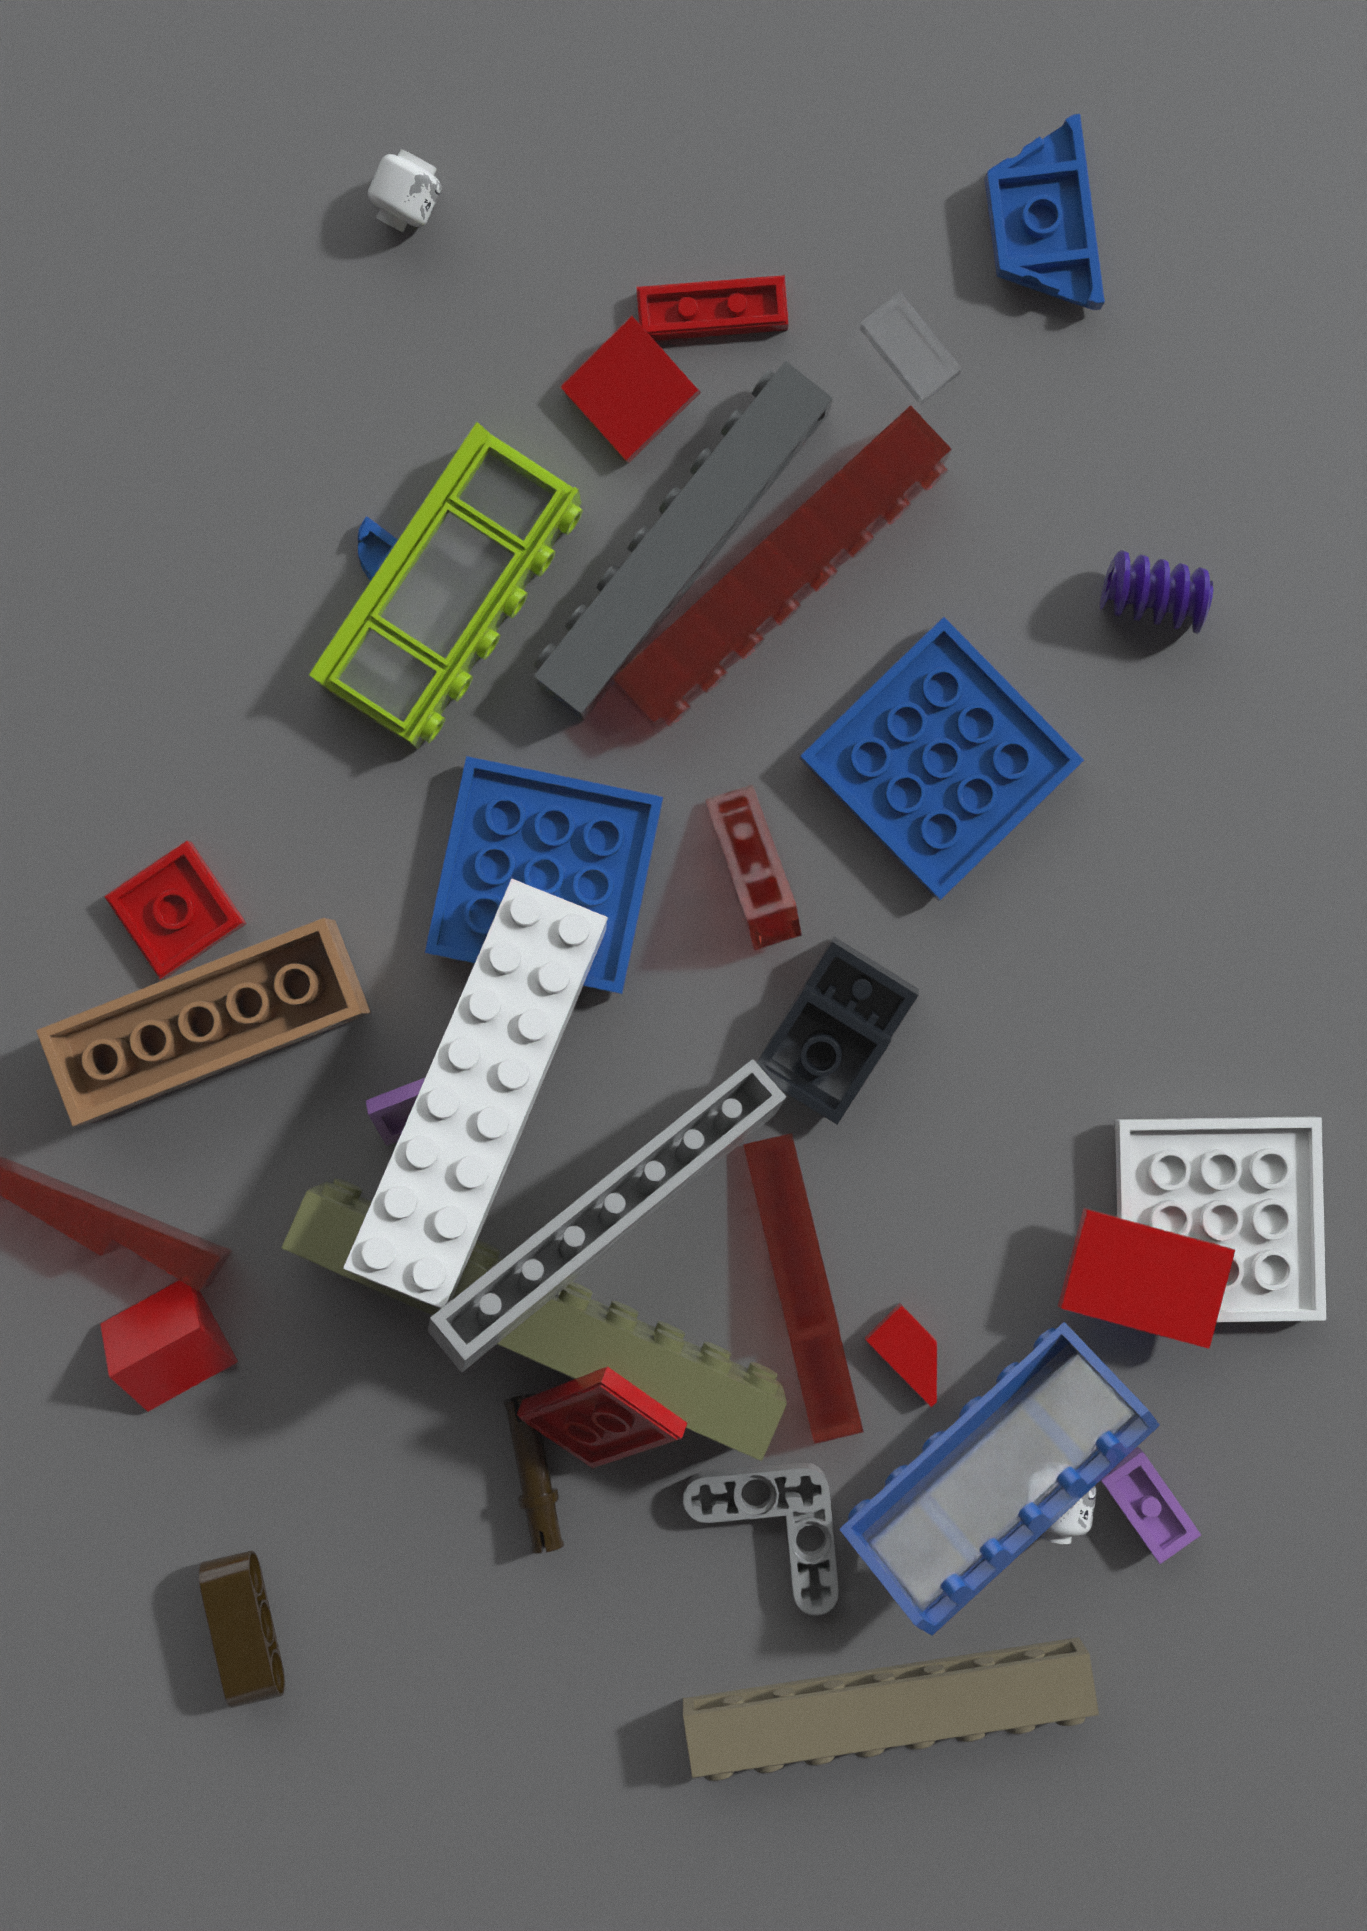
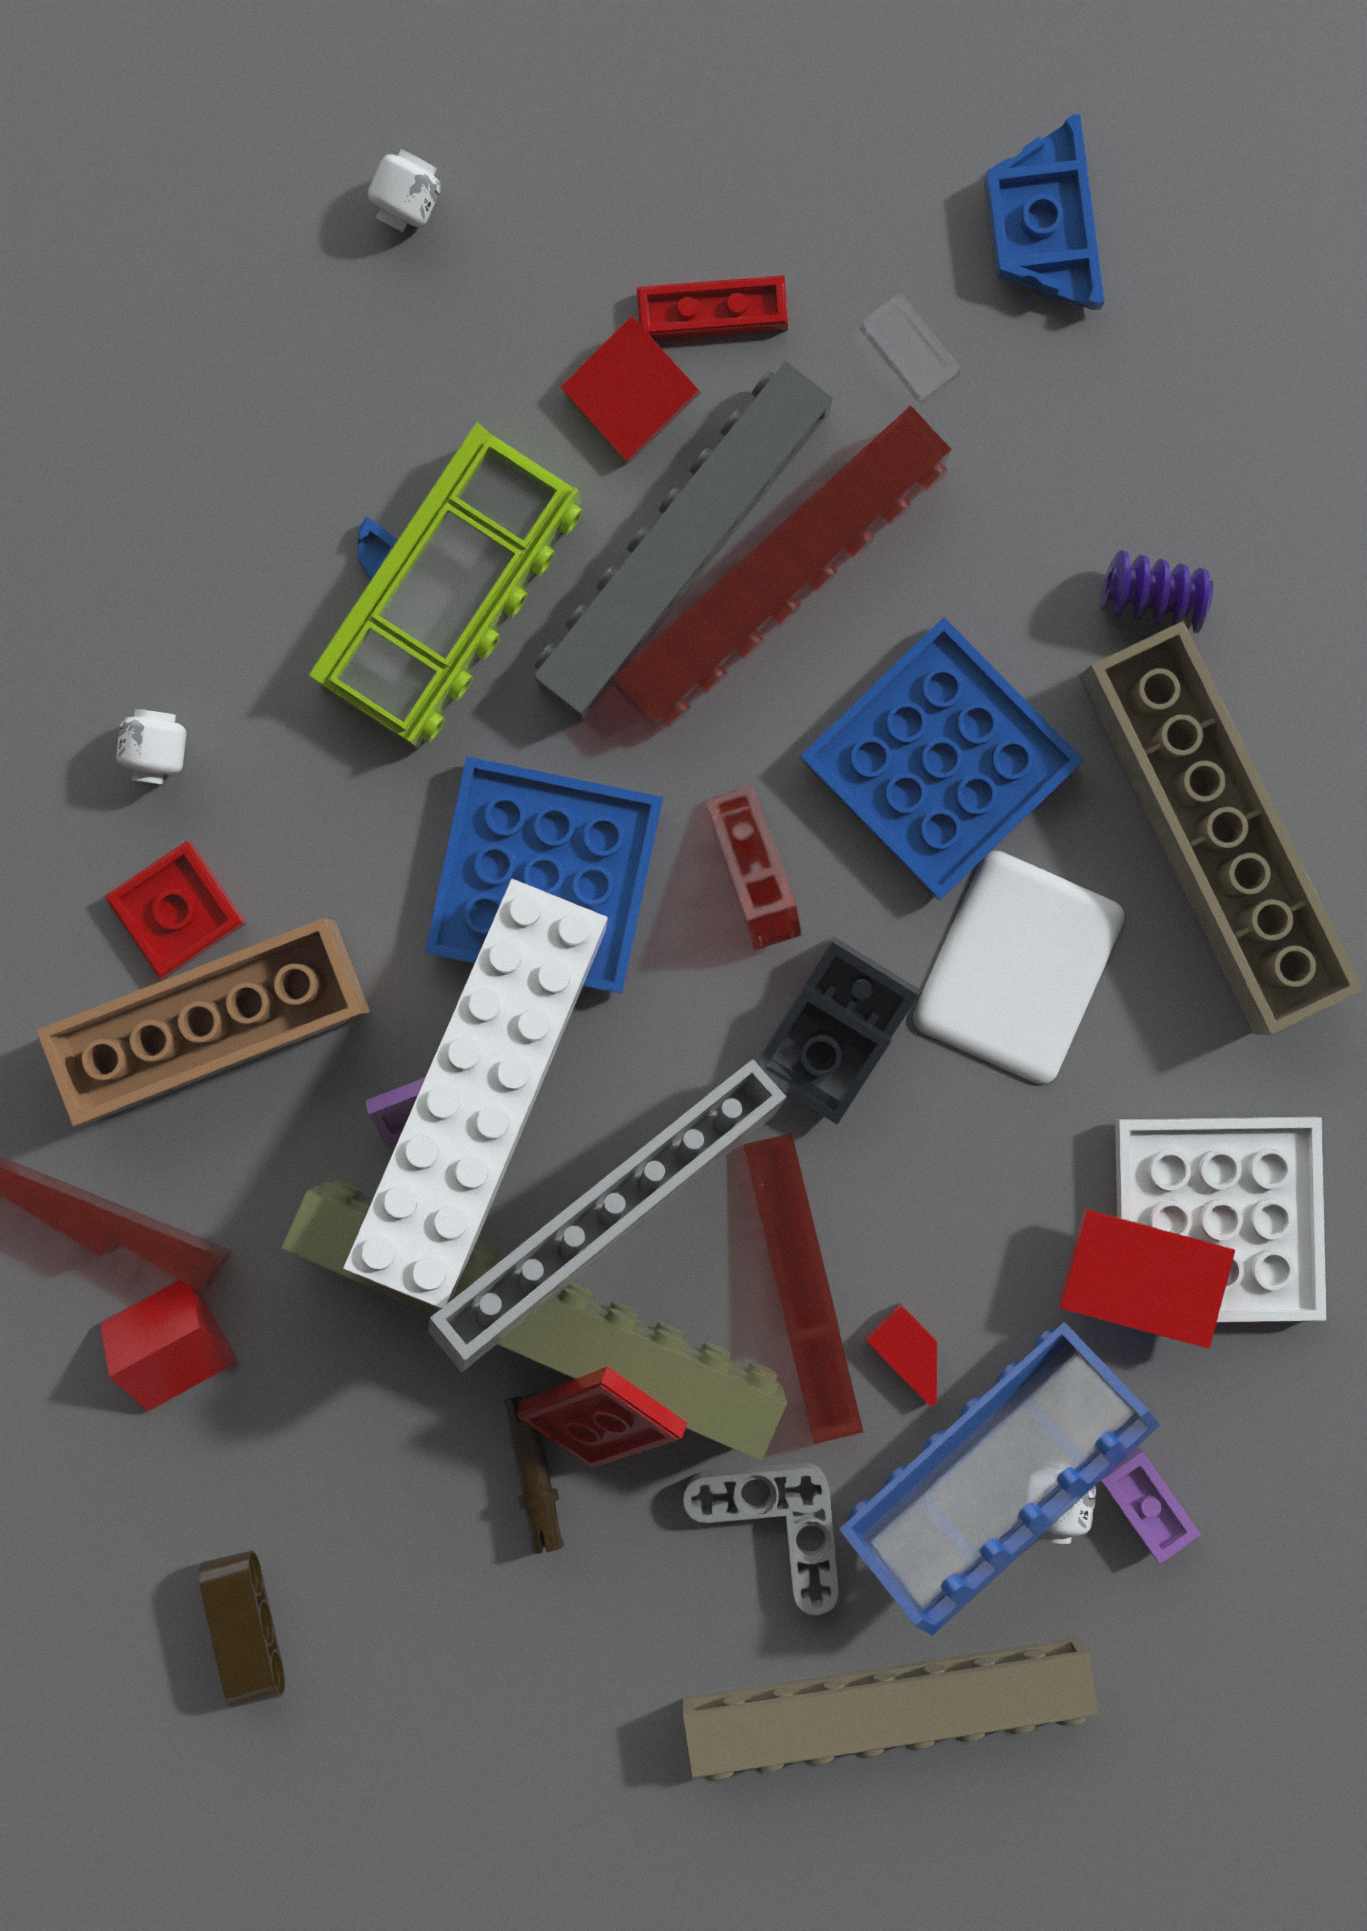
none -> white head [116,709,187,784]
none -> white piece [913,851,1125,1084]
none -> dark tan brick [1079,621,1364,1035]

